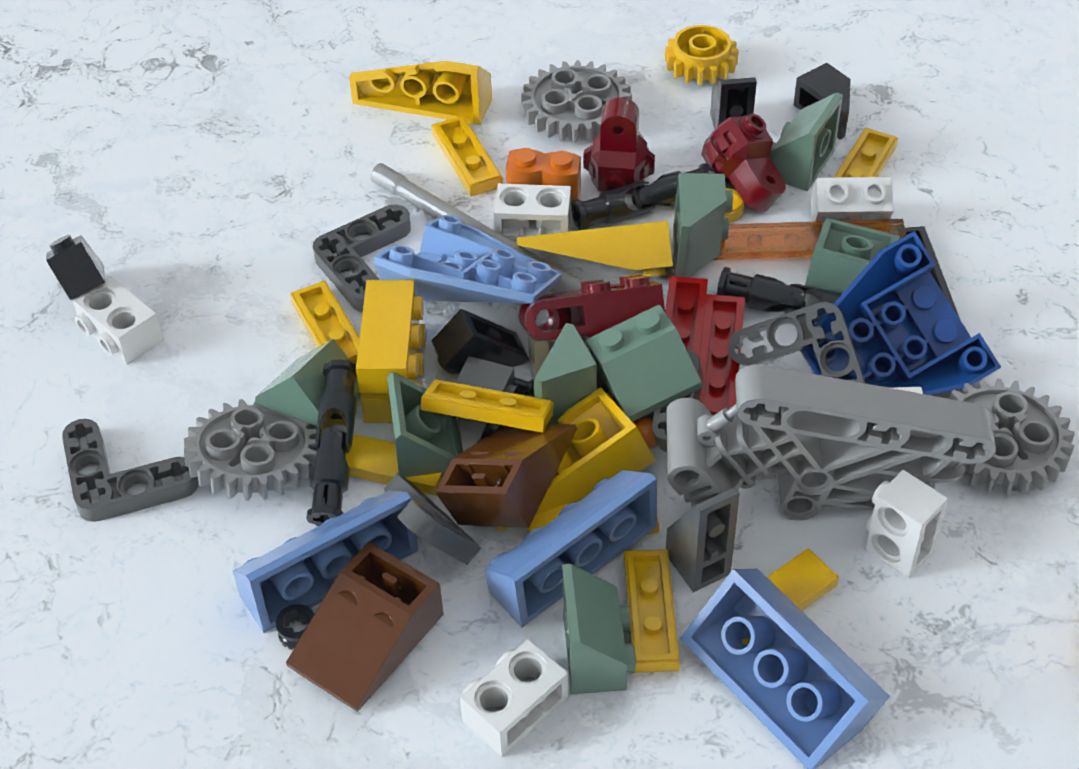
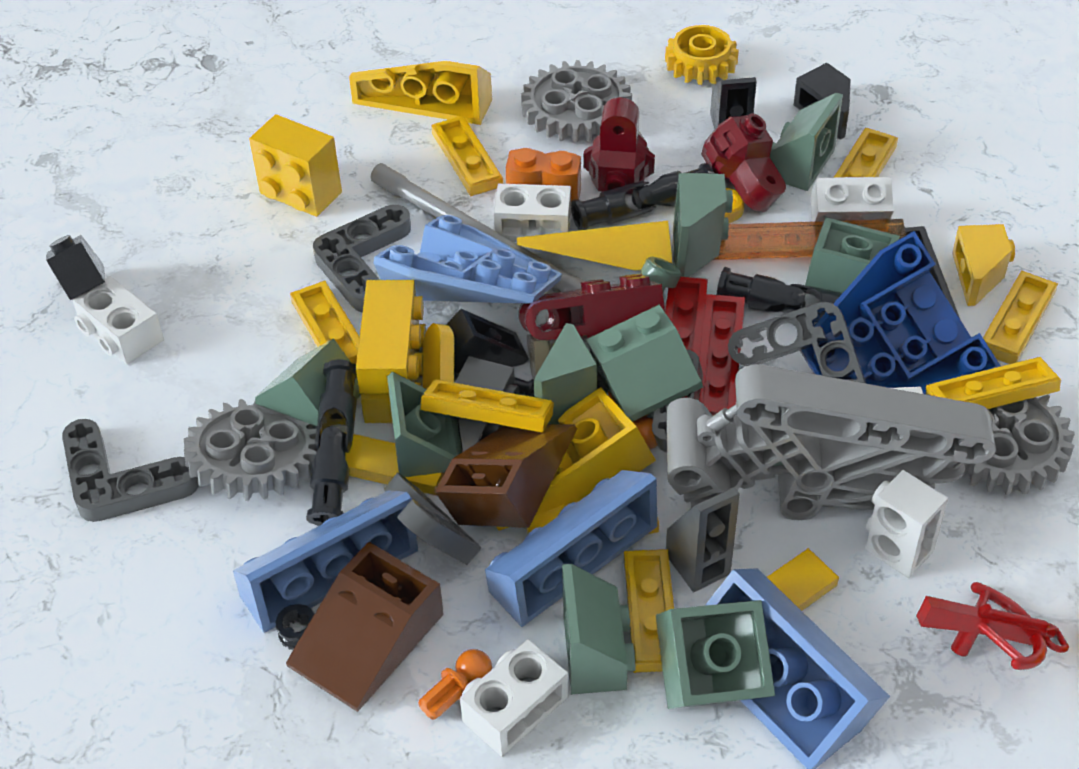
none -> yellow brick [249,114,342,217]
none -> orange axle [418,649,492,720]
none -> yellow tile [423,323,454,389]
none -> sand green tile [641,257,681,292]
none -> sand green slope [655,600,775,709]
none -> red piece [916,582,1069,670]
none -> yellow tile [926,357,1061,409]
none -> yellow slope [952,224,1015,306]
none -> yellow tile [983,270,1058,364]

